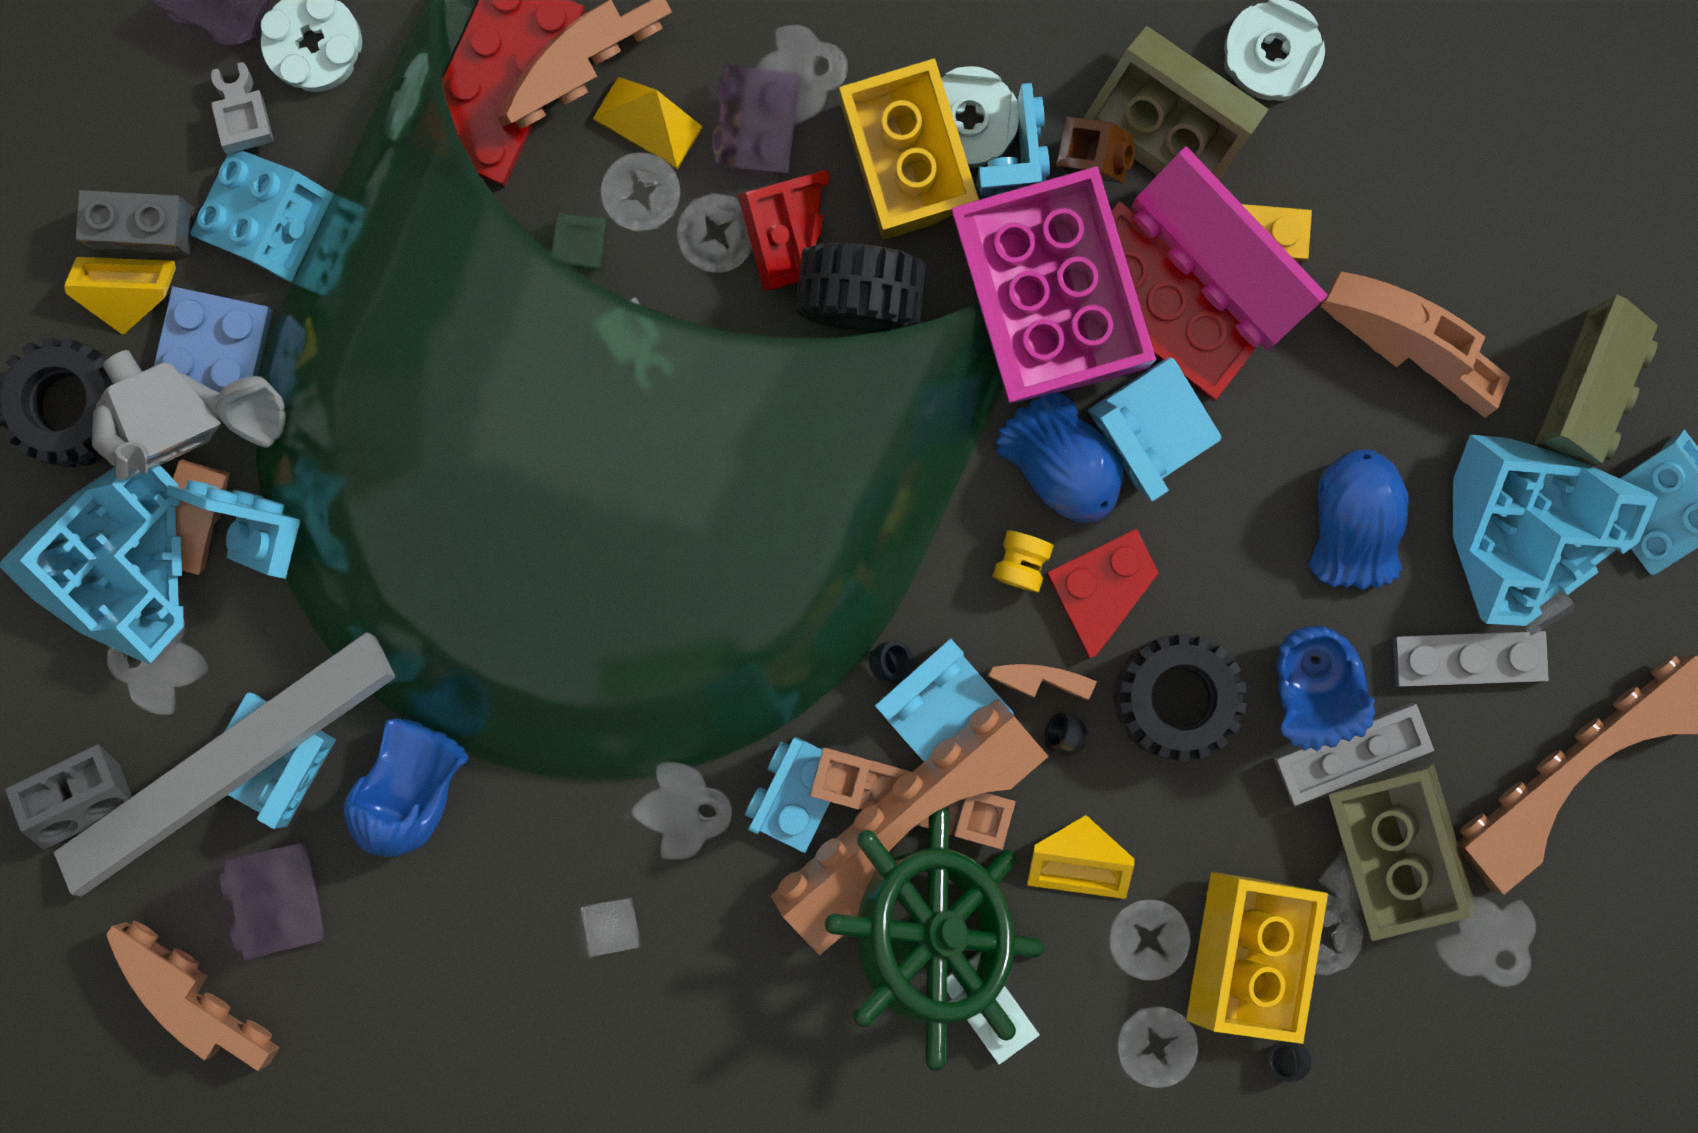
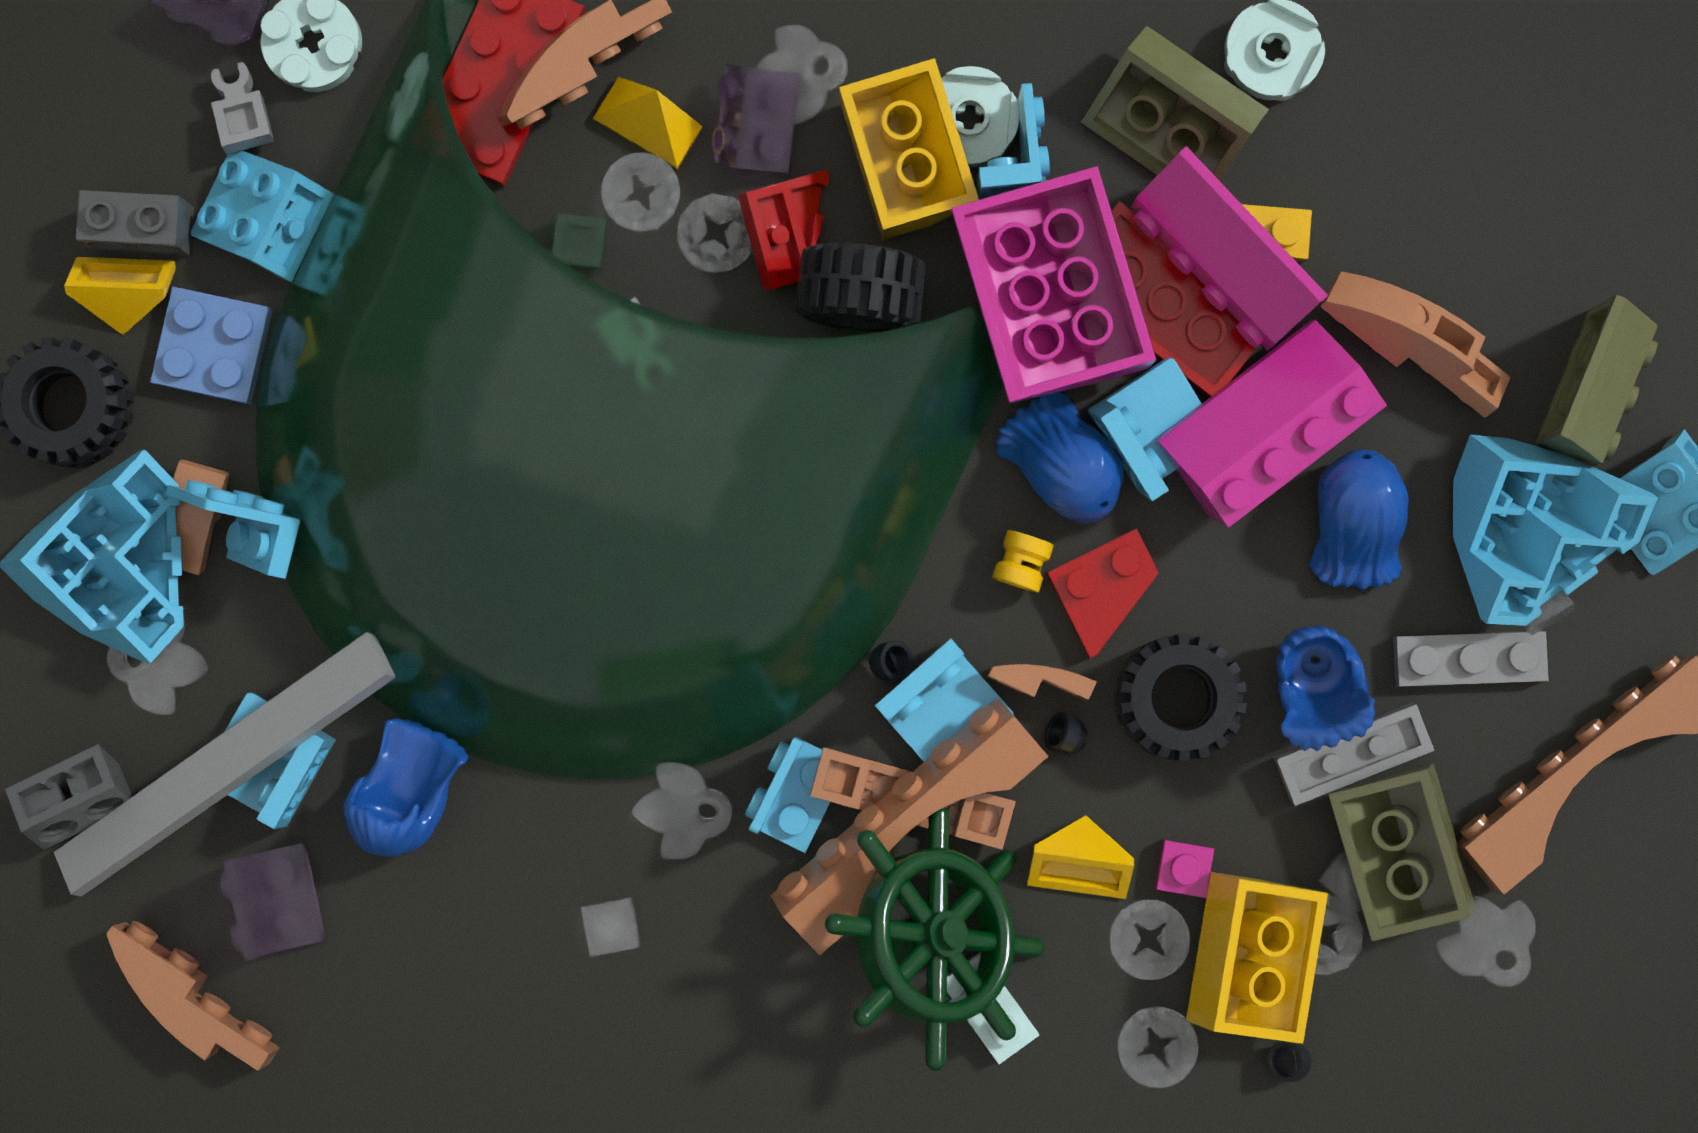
light grey torso [92,350,286,480] -> none
reddish brown brick [1056,117,1135,184] -> none
none -> dark pink slope [1155,319,1387,528]
none -> dark pink plate [1155,839,1214,898]

